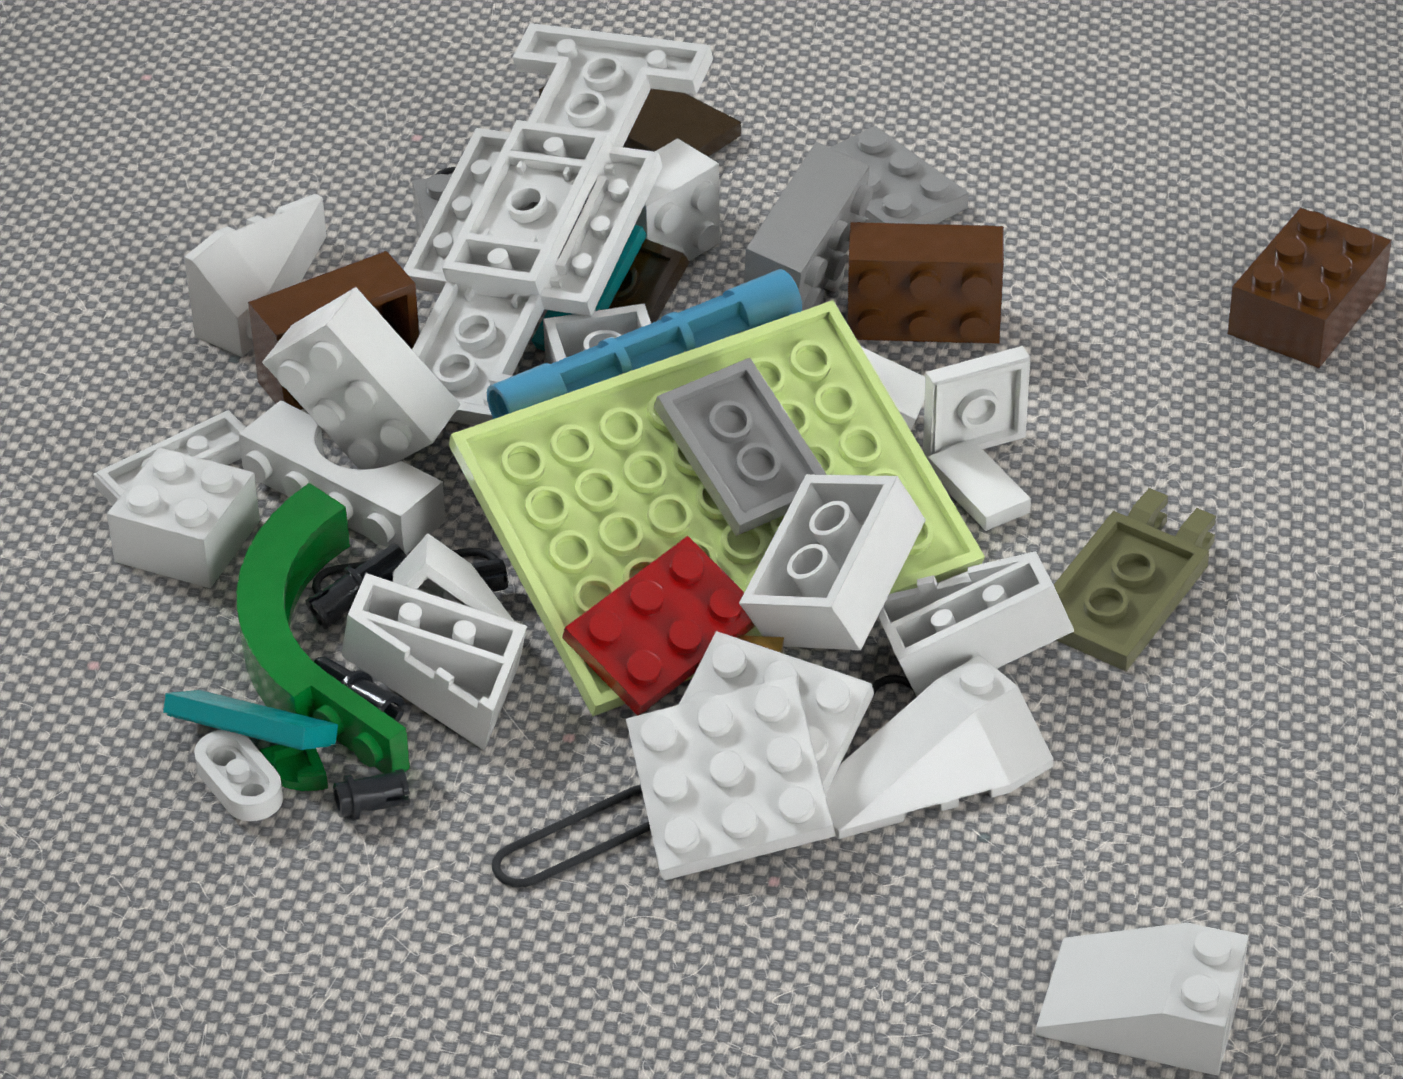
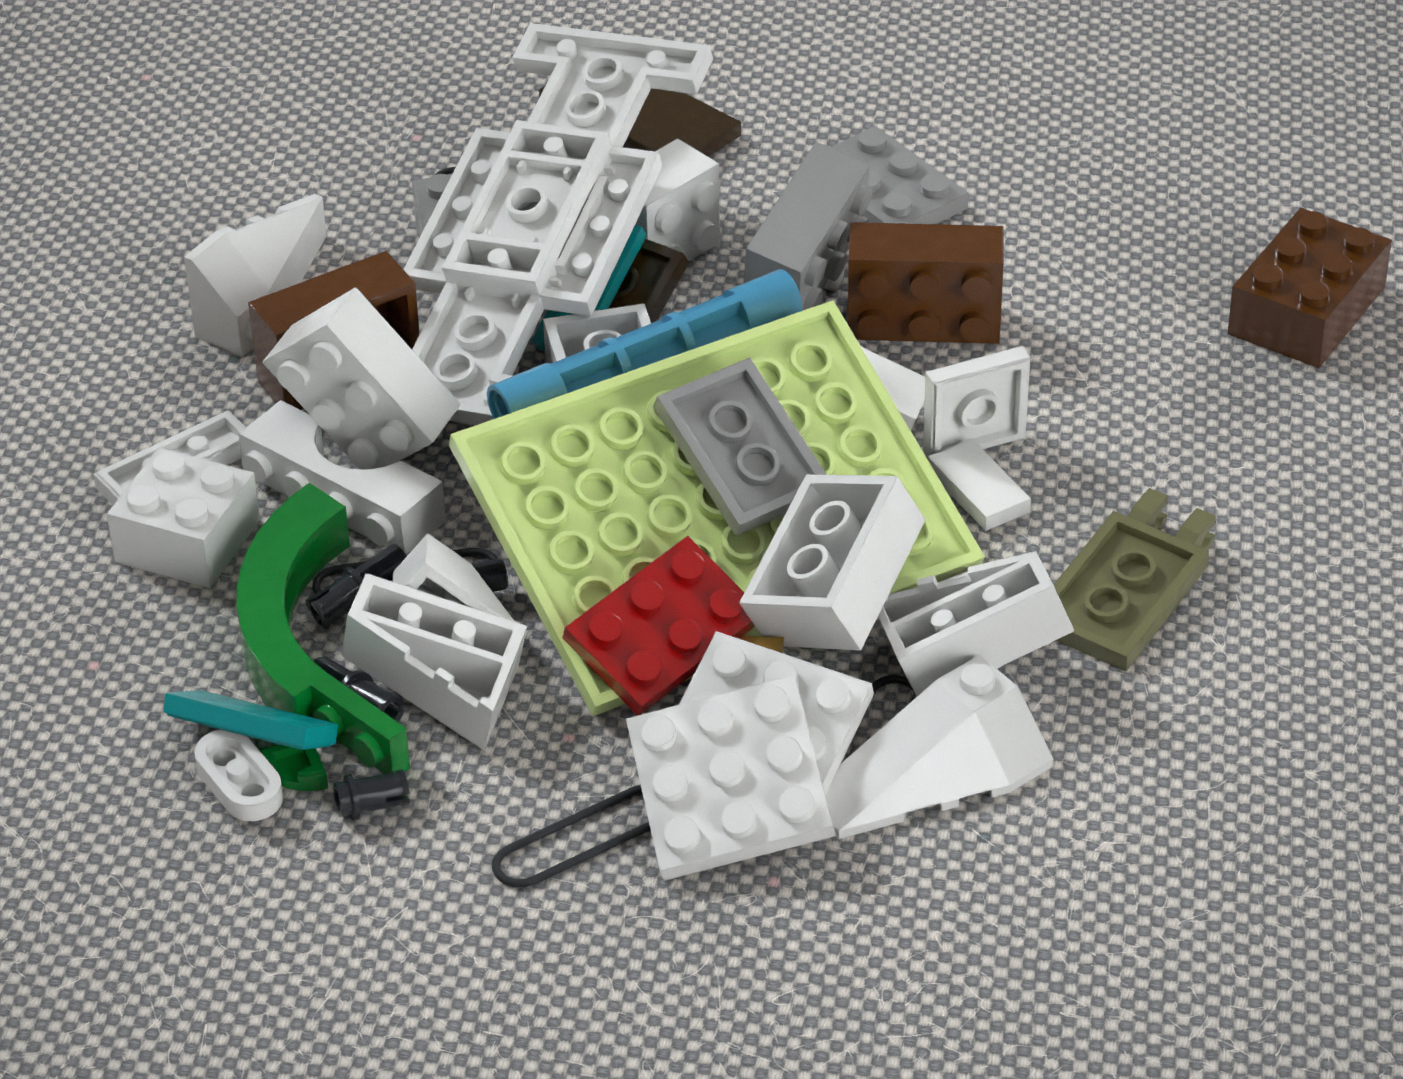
white slope [1036,923,1249,1076] -> none

